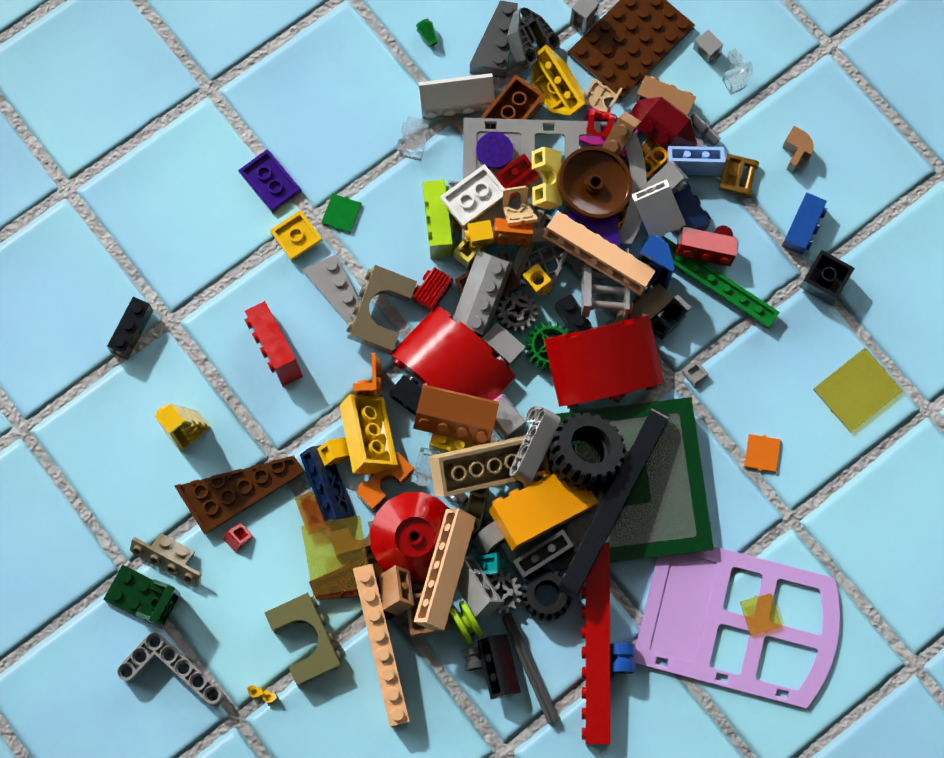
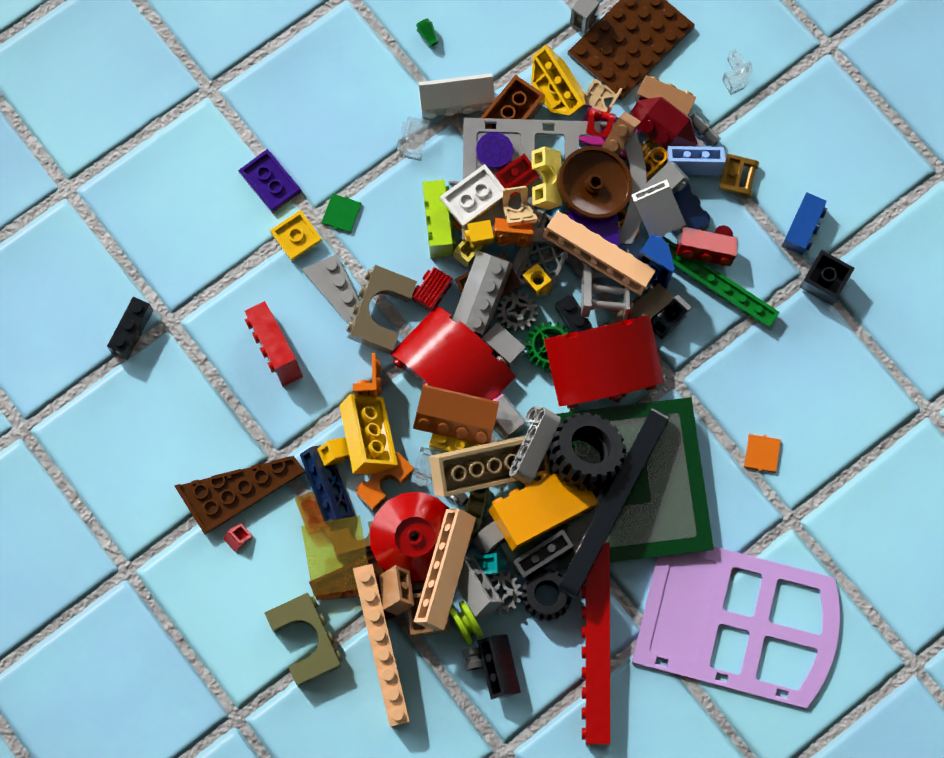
dark green bracket [103,564,181,629] -> none
light grey beam [117,632,224,706] -> none
dark tan bracket [130,533,202,587] -> none
yellow wedge [155,403,210,451] -> none
yellow piece [247,685,277,703] -> none
black brick [389,375,422,415] -> none
dark grey wedge [470,0,518,79] -> none
dark grey axle [502,613,558,725] -> none
dark grey connector [507,7,560,66] -> none
blue wheel [610,643,636,674] -> none
light grey tile [681,360,709,387] -> none
light grey brick [693,30,723,63] -> none
clear yellow piece [740,593,782,635] -> none
medium nougat brick [782,126,814,173] -> none
clear yellow piece [813,348,903,433] -> none

